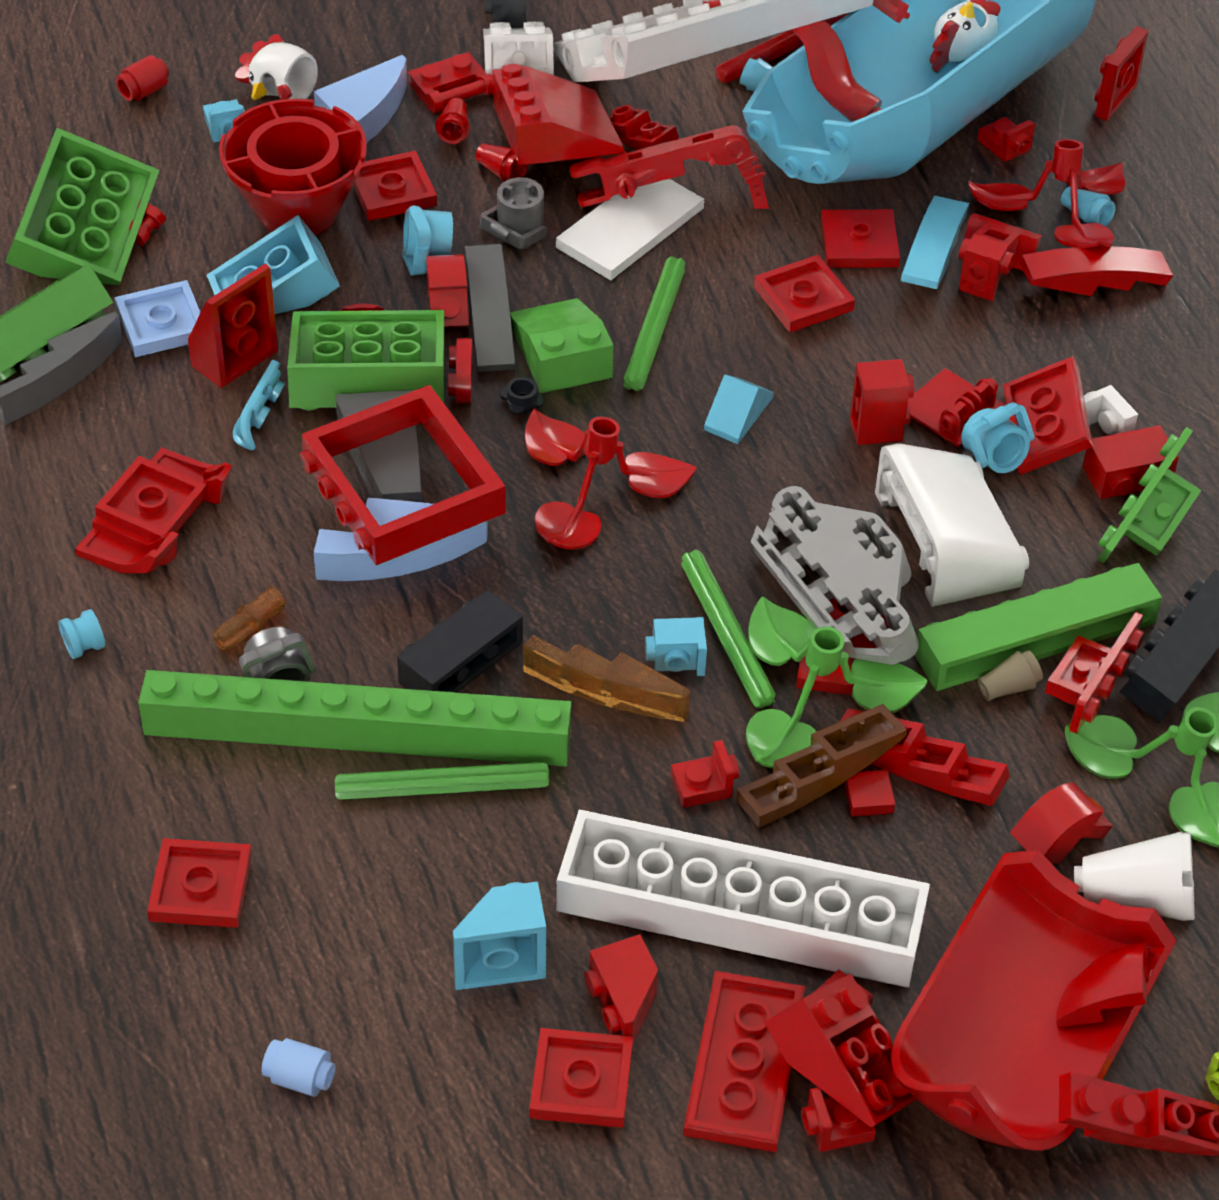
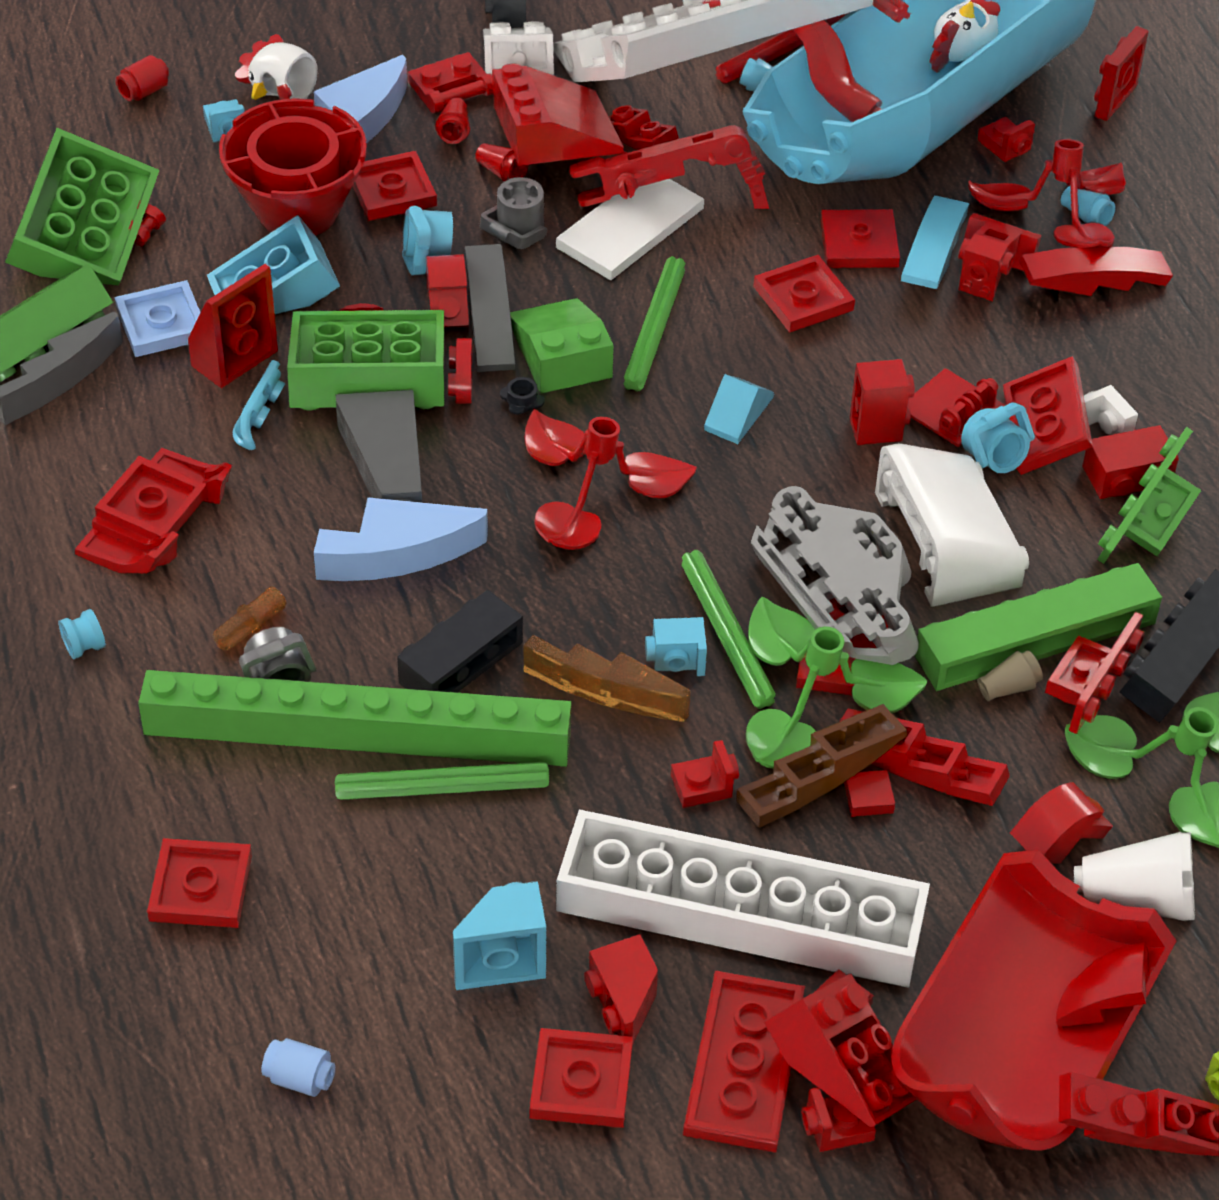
red window [299,385,506,566] -> none

